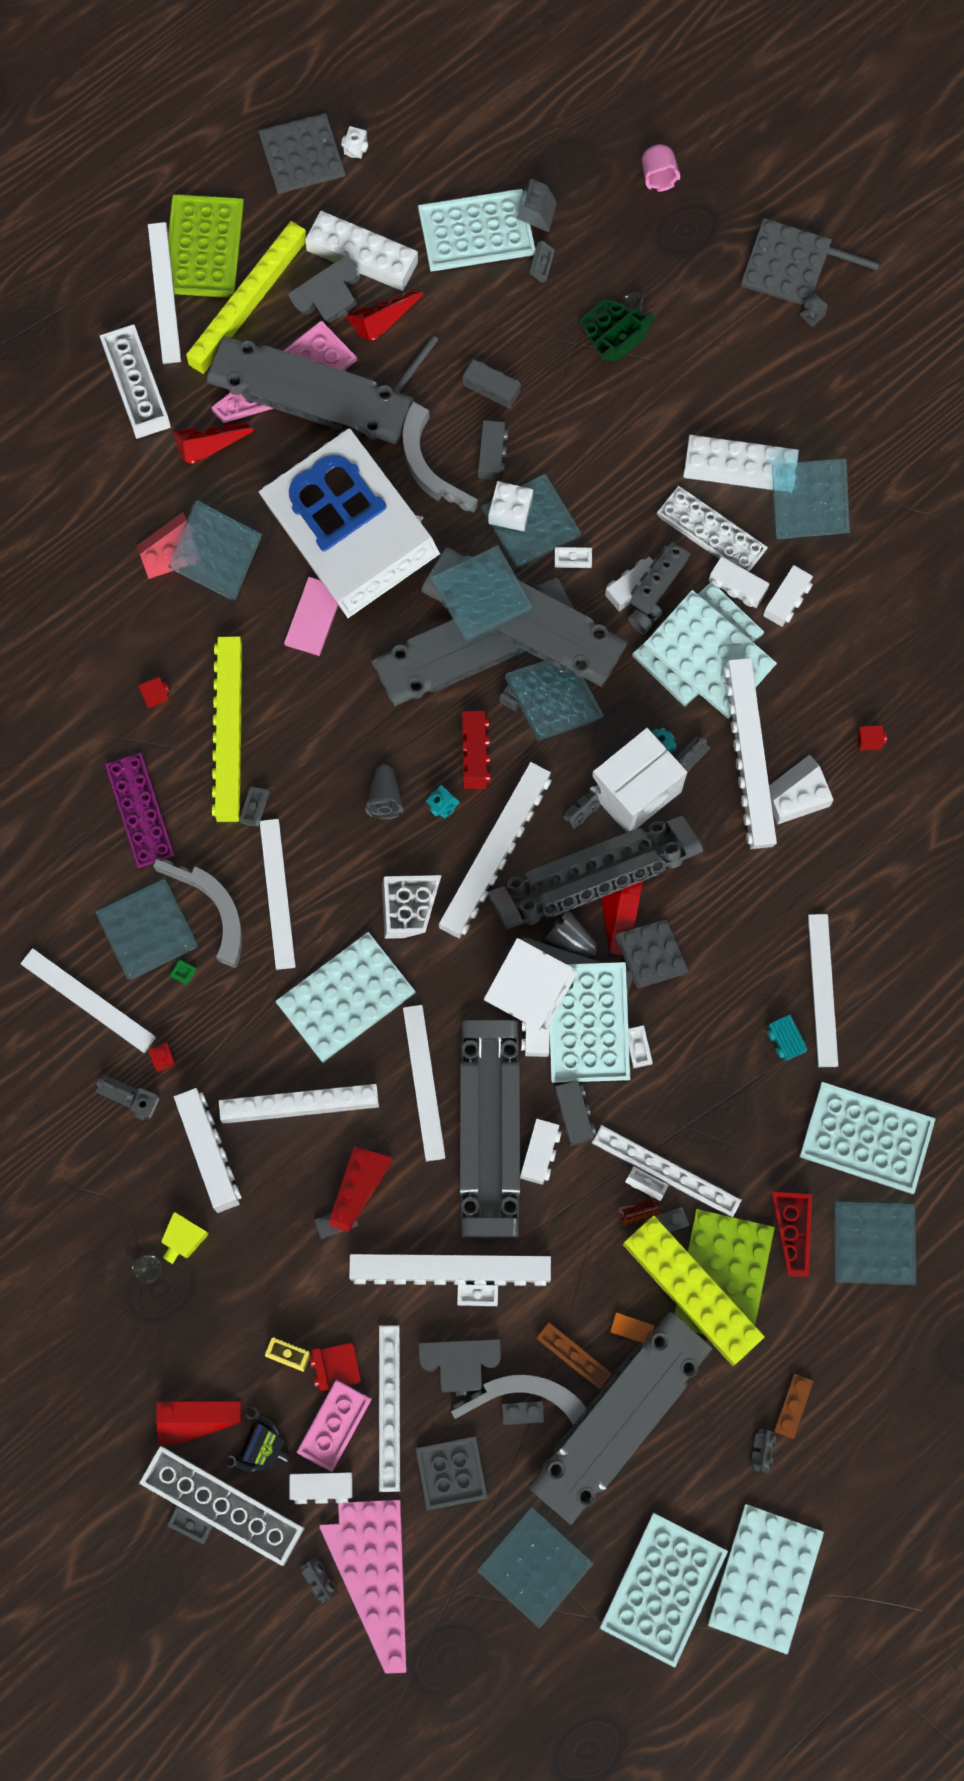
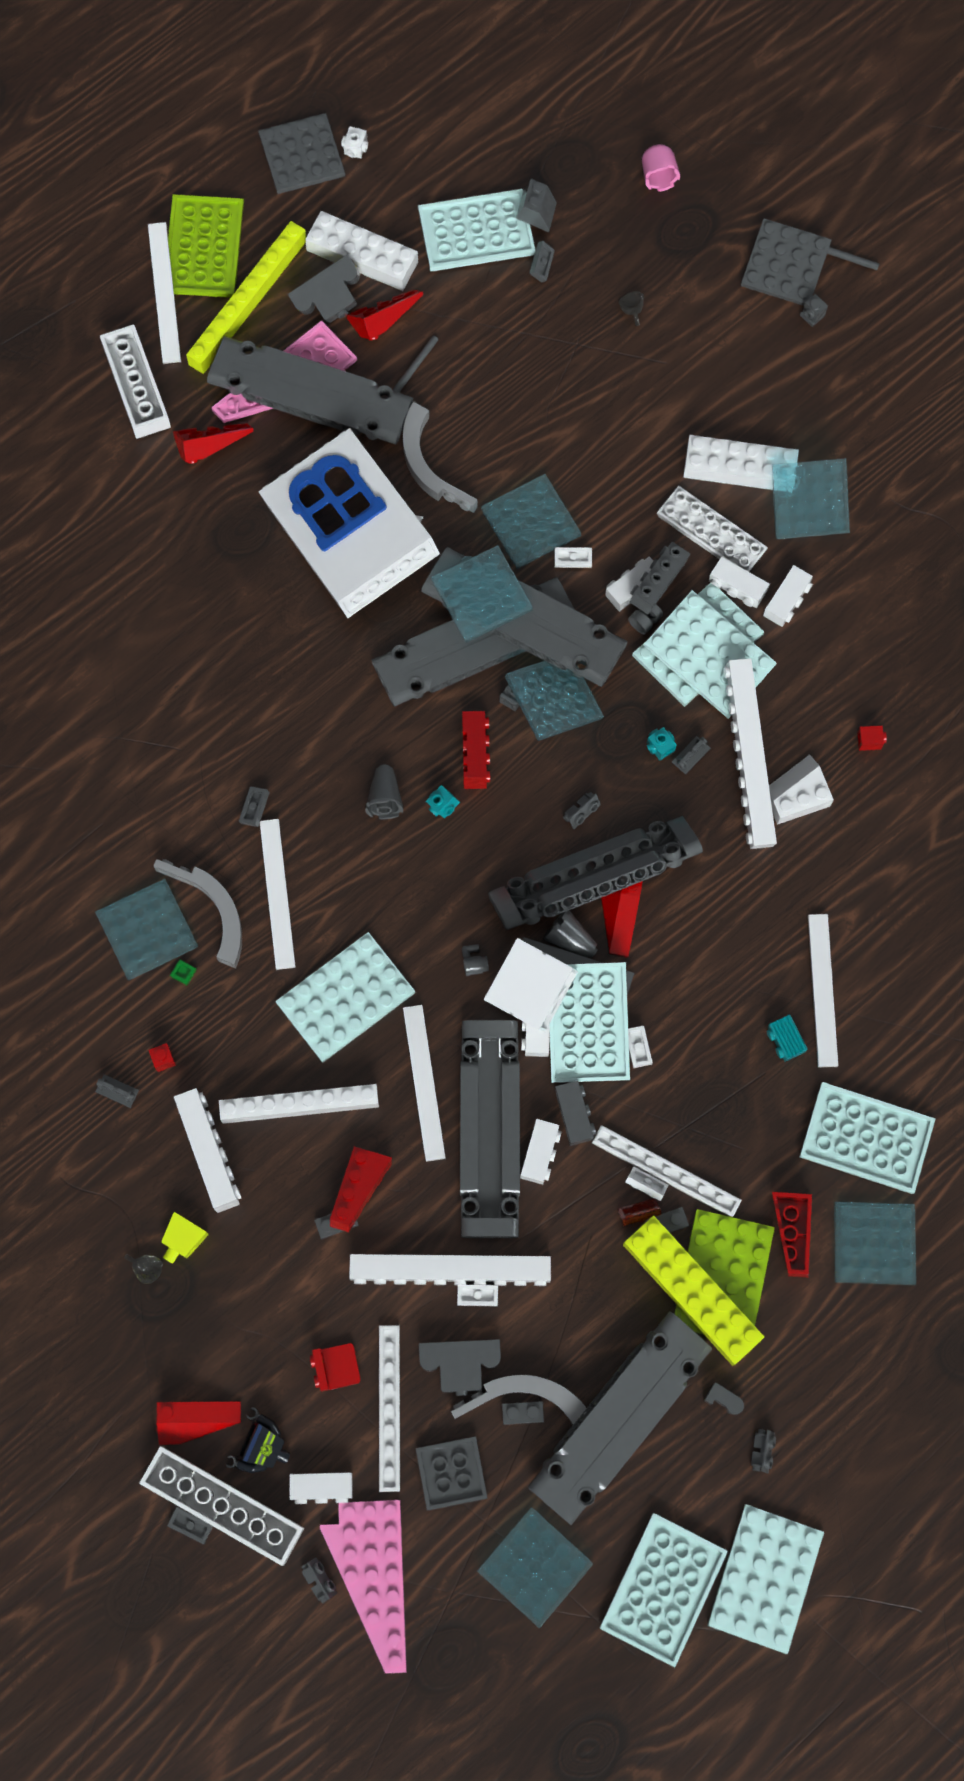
white tile [21,948,156,1053] -> none
magenta plate [105,753,175,868] -> none
dark grey brick [130,1088,160,1121] -> none
coral wedge [136,512,201,579] -> none
red brick [139,677,170,708] -> none
clear light blue plate [168,500,262,601] -> none
neon yellow brick [212,637,242,822] -> none
light yellow brick [265,1337,311,1372] -> none
bright pink tile [284,577,338,656] -> none
bright pink tile [296,1379,372,1472] -> none
white wedge [382,875,441,939] -> none
white brick [439,762,552,939] -> none
dark grey brick [463,359,521,409] -> none
dark grey brick [478,420,508,480] -> none
white brick [489,481,533,532] -> none
dark orange plate [536,1323,612,1390] -> none
dark green wedge [579,299,654,361] -> none
white piece [590,728,687,833] -> none
orange tile [610,1313,654,1343] -> none
dark grey plate [615,919,689,989] -> none
dark orange plate [774,1374,813,1439] -> none
none -> dark grey piece [462,944,489,976]
none -> dark grey leg [703,1382,744,1415]

